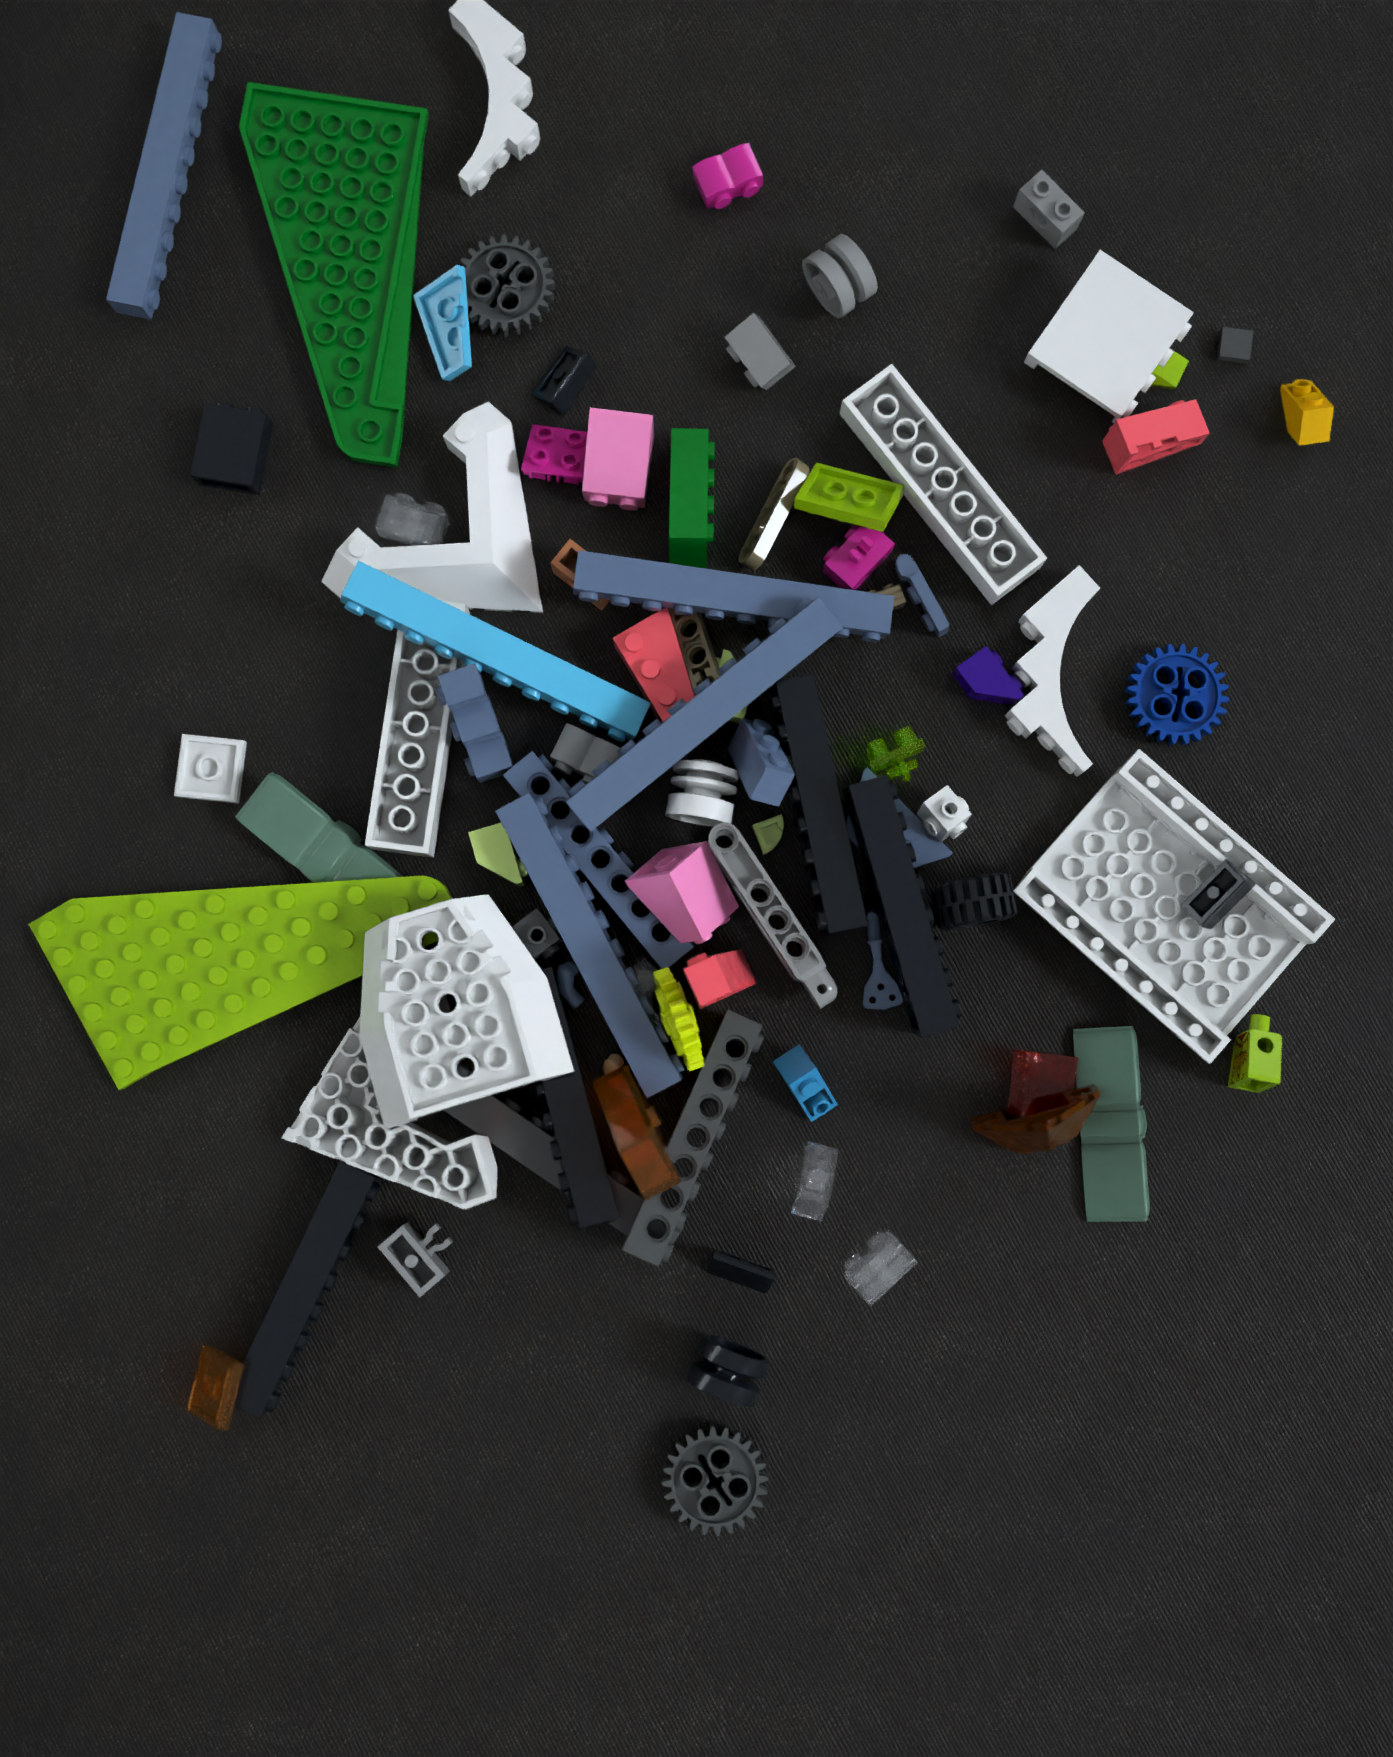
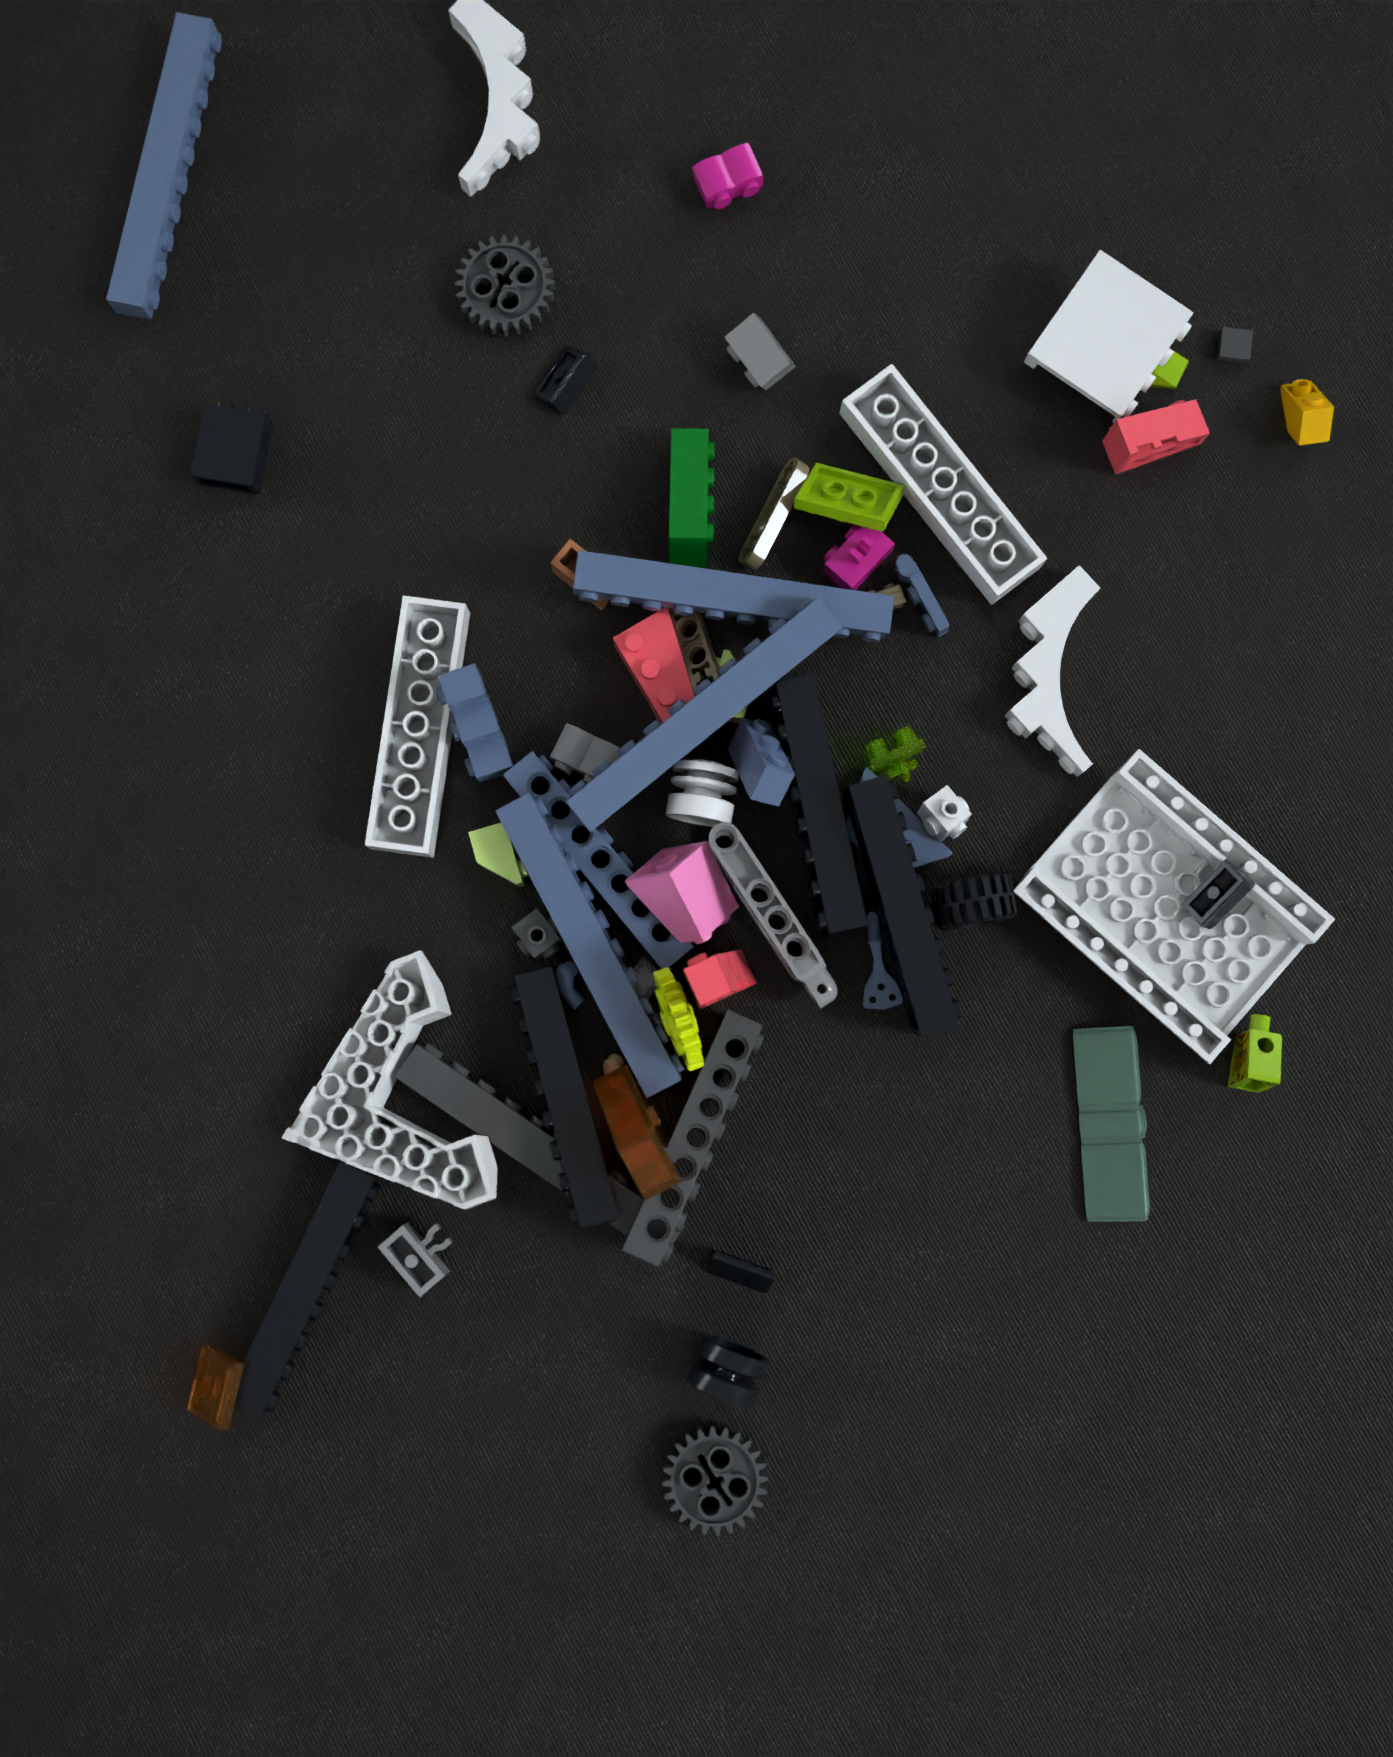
lime wing [28,876,453,1090] -> none
white tile [174,734,247,804] -> none
sand green piece [235,772,404,883] -> none
green wing [239,82,429,468] -> none
white wedge [321,402,543,613] -> none
medium azure brick [340,560,651,742] -> none
white wedge [359,894,574,1129] -> none
clear brick [376,493,450,546] -> none
medium azure wing [413,265,472,381] -> none
dark pink hinge [521,424,587,485] -> none
bright pink slope [582,407,654,510] -> none
yellowish green tile [752,814,784,855] -> none
dark azure slope [773,1044,838,1122] -> none
clear slope [790,1141,839,1222] -> none
light grey wheel [802,233,878,318] -> none
clear brick [842,1230,918,1307] -> none
dark purple slope [952,646,1024,705] -> none
reddish brown wedge [970,1084,1100,1155] -> none
clear red hinge [1007,1049,1078,1116] -> none
light grey brick [1013,170,1085,249] -> none
blue gear [1124,644,1230,746] -> none

